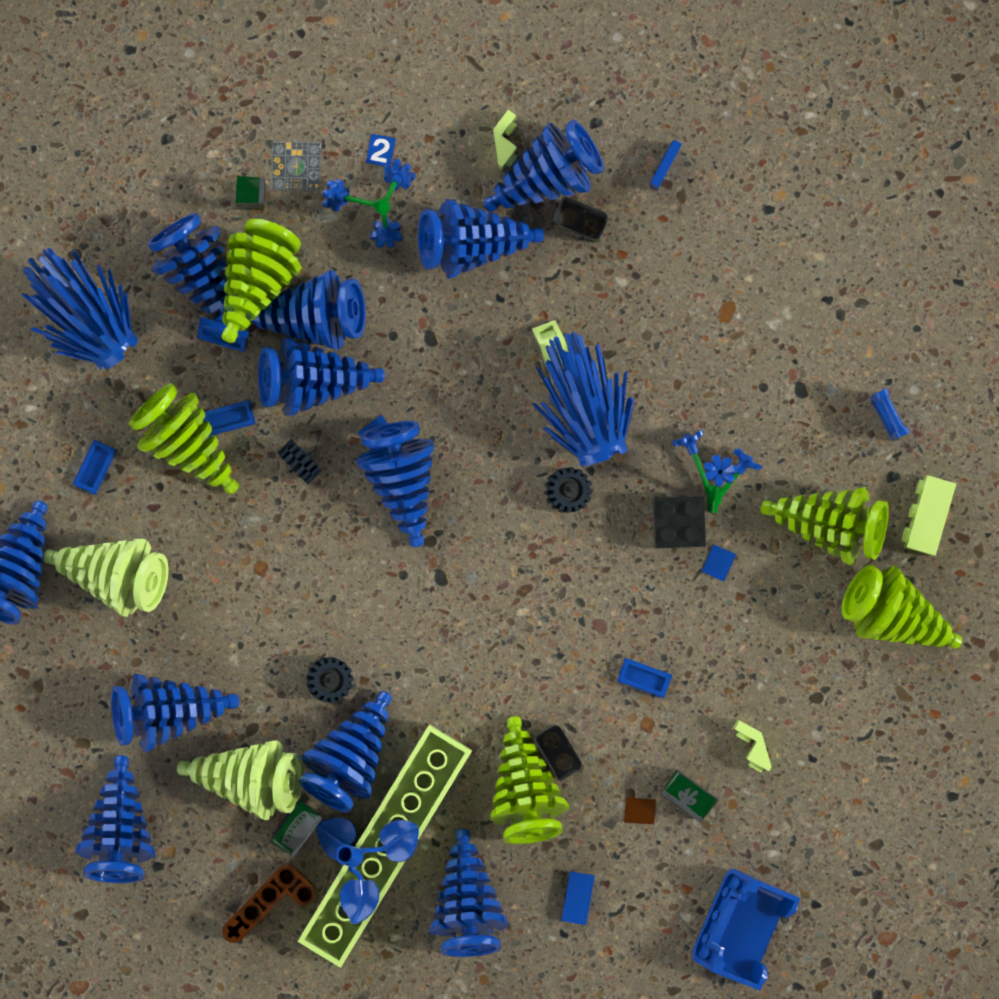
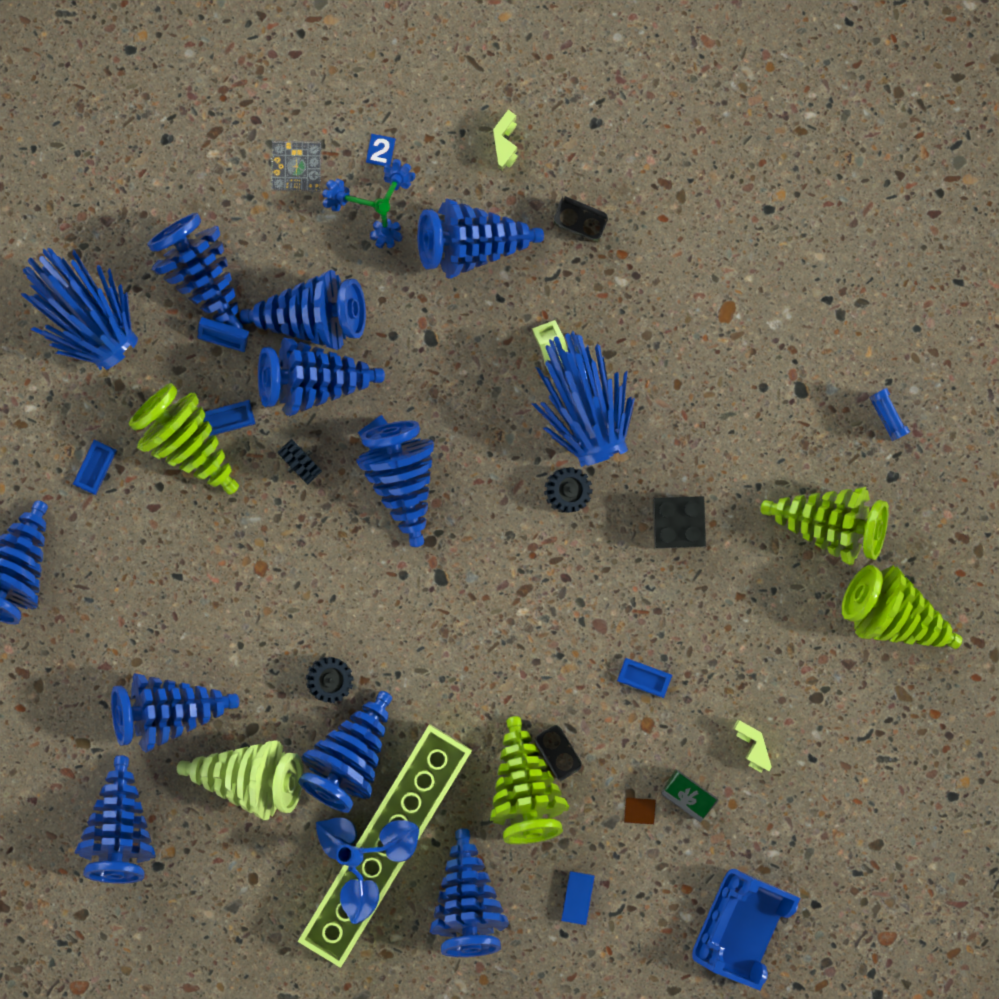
yellowish green plant [43,539,169,617] -> none
lime plant [221,219,302,343] -> none
reddish brown beam [222,864,317,943] -> none
dark green piece [235,175,266,210] -> none
piece [270,799,322,857] -> none
blue plant [483,119,604,212] -> none
blue tile [650,140,682,191] -> none
blue plant [672,430,763,513] -> none
blue sticker [701,544,736,581] -> none
yellowish green brick [901,475,956,556] -> none

